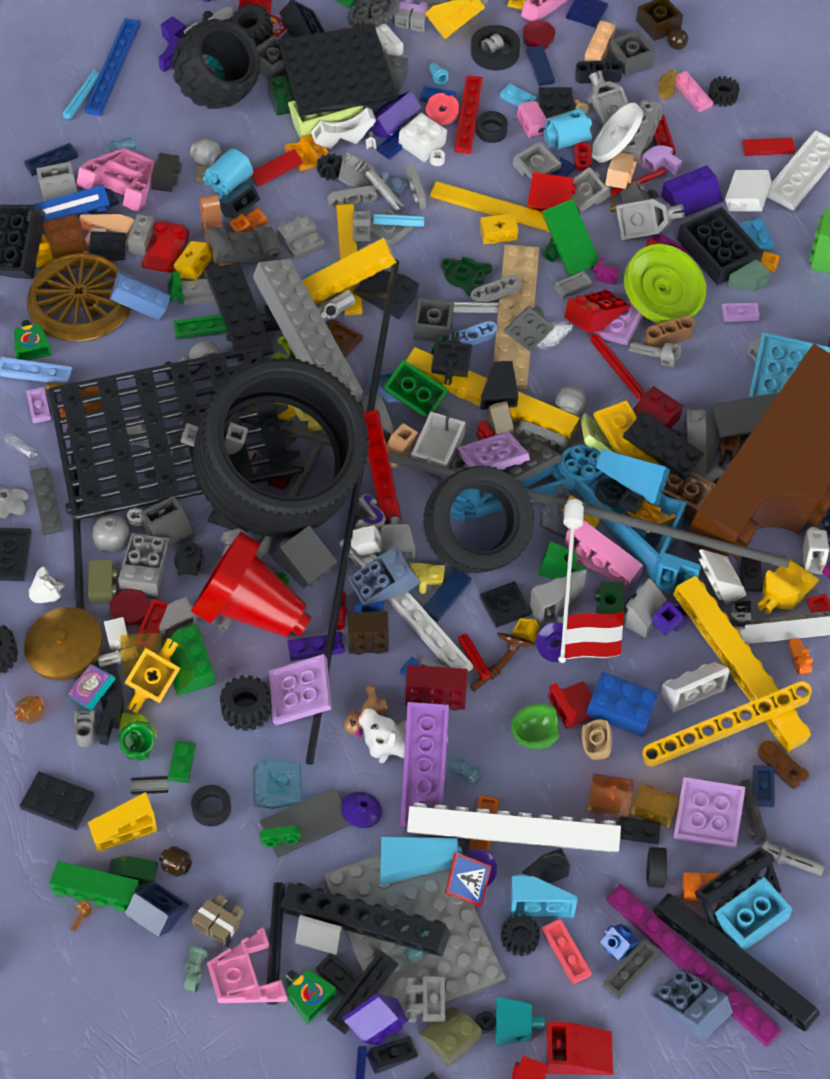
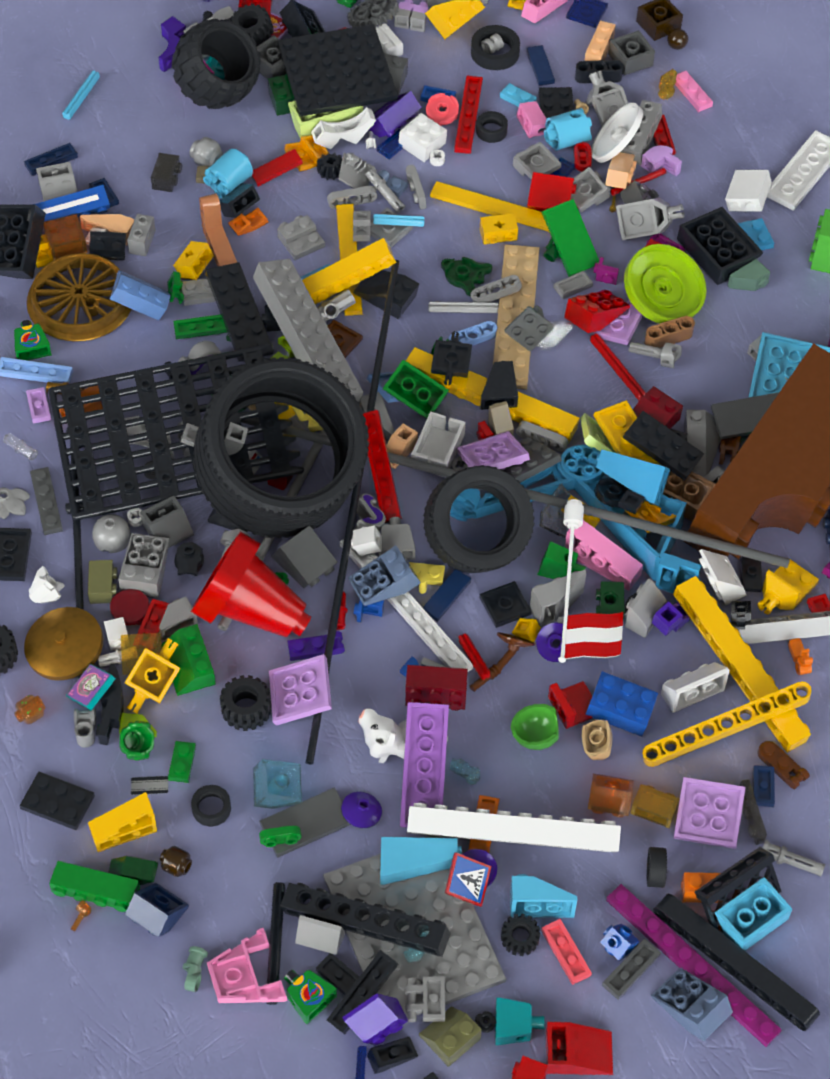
bright pink wedge [76,148,155,211] -> none
blue tile [84,18,141,116] -> none
clear light blue arm [109,137,137,152] -> none
red slope [141,221,190,273] -> none
dark tan hips [192,894,244,948] -> none
dark grey piece [204,226,283,263] -> none
medium nougat animal [344,685,389,738] -> none
dark brown brick [348,611,389,655] -> none
dark grey brick [413,298,454,342] -> none
medium azure cone [429,62,448,85] -> none
black slope [522,848,570,884] -> none
dark red tile [523,20,555,49] -> none
light grey hair [555,385,586,417] -> none
black plate [618,817,661,844] -> none
dark purple slope [661,165,723,219] -> none
black tyre [708,76,740,107] -> none
lavender plate [721,303,760,322] -> none
red tile [742,137,795,156] -> none
light orange tile [760,251,781,272] -> none
white torso [803,527,829,574] -> none

